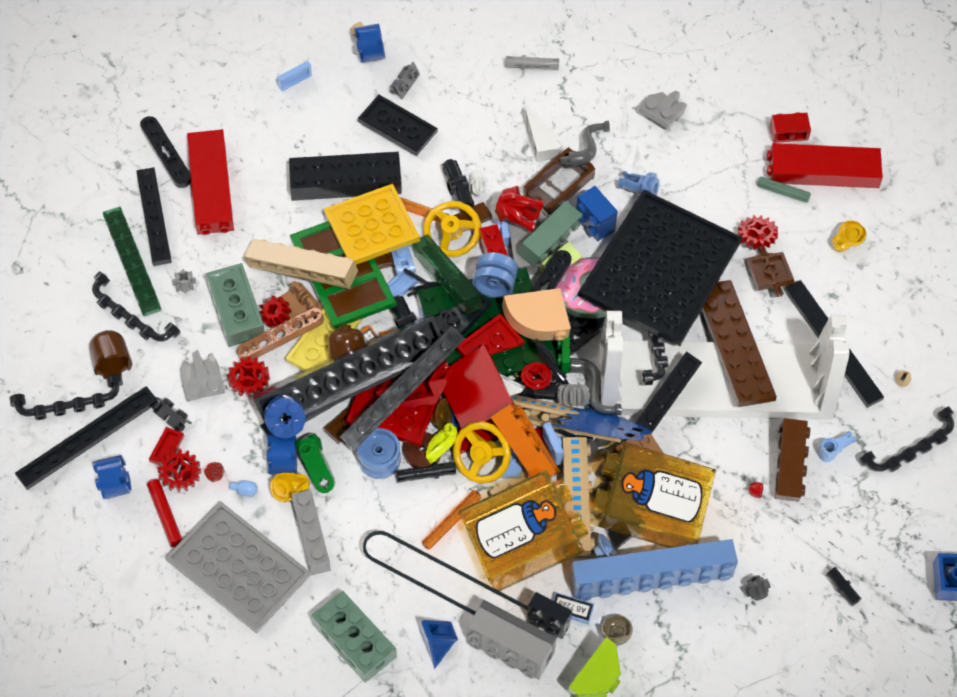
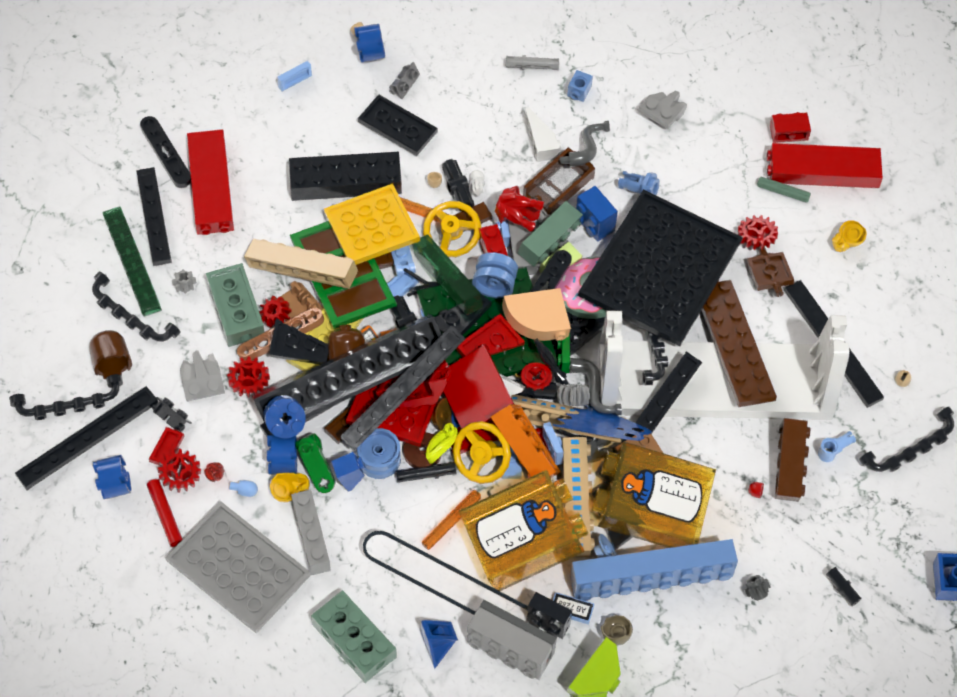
none -> black wing [269,318,328,365]
none -> blue slope [331,452,365,492]
none -> tan hinge [427,172,442,188]
none -> medium blue brick [567,70,593,102]

